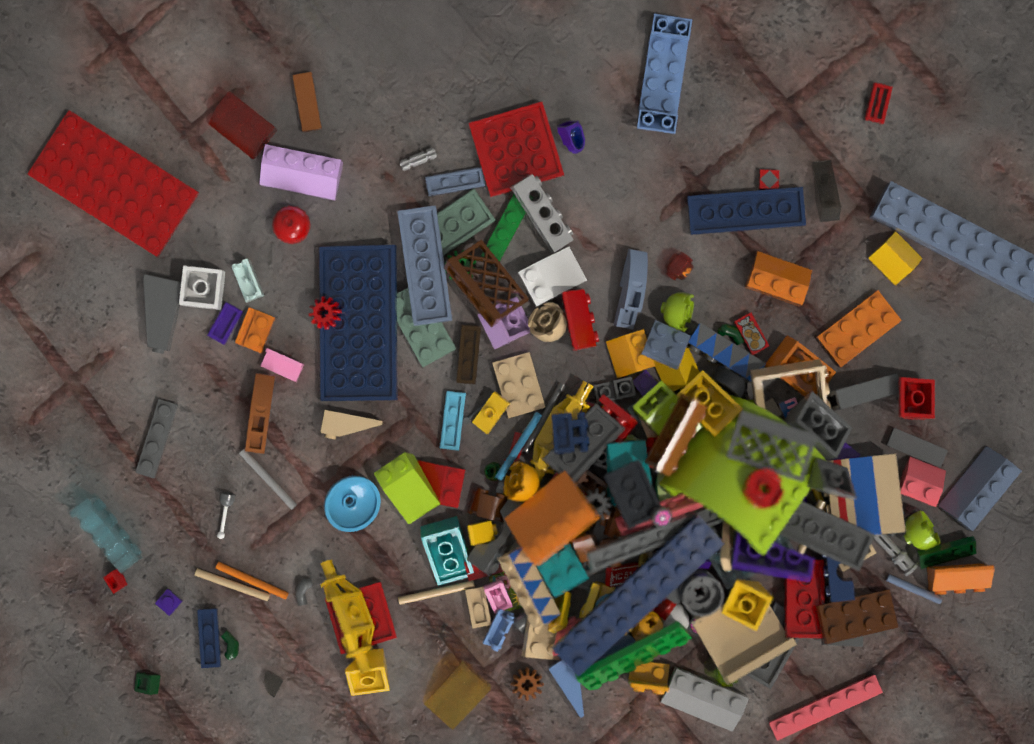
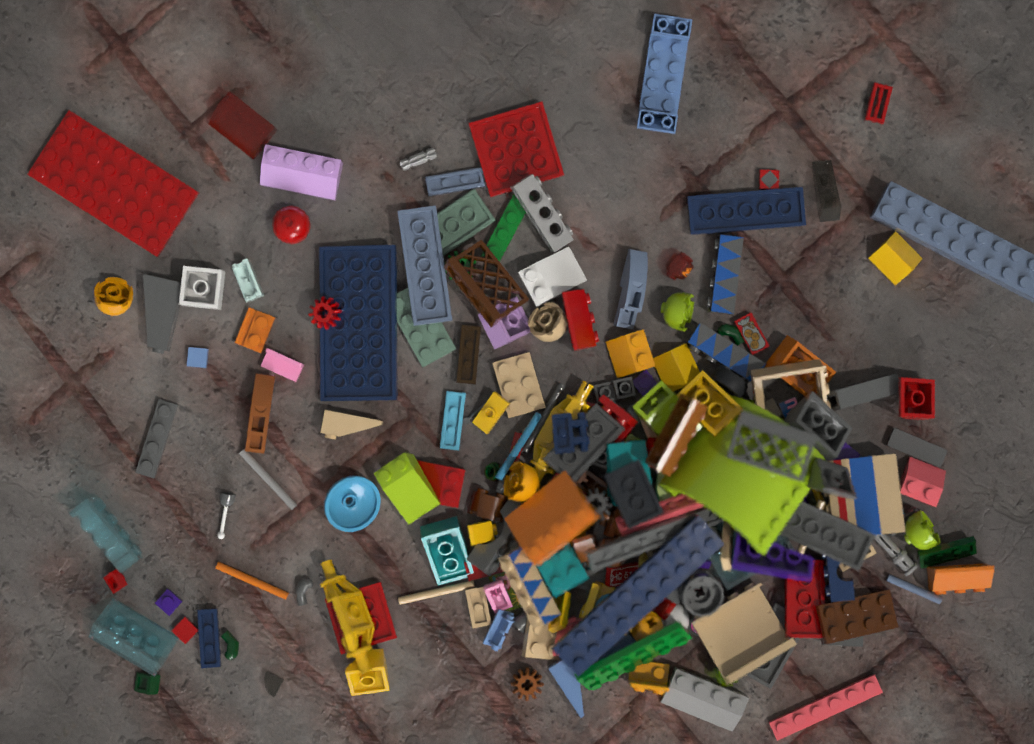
tan bar [195,568,270,601] -> none
dark purple tile [207,302,243,345] -> none
dark orange tile [293,72,322,133] -> none
clear yellow slope [424,660,491,730] -> none
dark purple rock [557,120,585,154] -> none
sand blue plate [641,320,690,370] -> none
tile [651,506,672,527] -> none
yellow slope [721,579,773,631] -> none
red plate [743,469,784,509] -> none
orange slope [745,251,812,307] -> none
orange plate [816,290,902,368] -> none
sand blue slope [938,446,1022,531] -> none
none -> clear light blue slope [88,599,179,677]
none -> light orange cylinder [94,277,133,316]
none -> red tile [172,616,199,644]
none -> medium blue tile [187,347,209,368]
none -> brick [707,235,744,315]

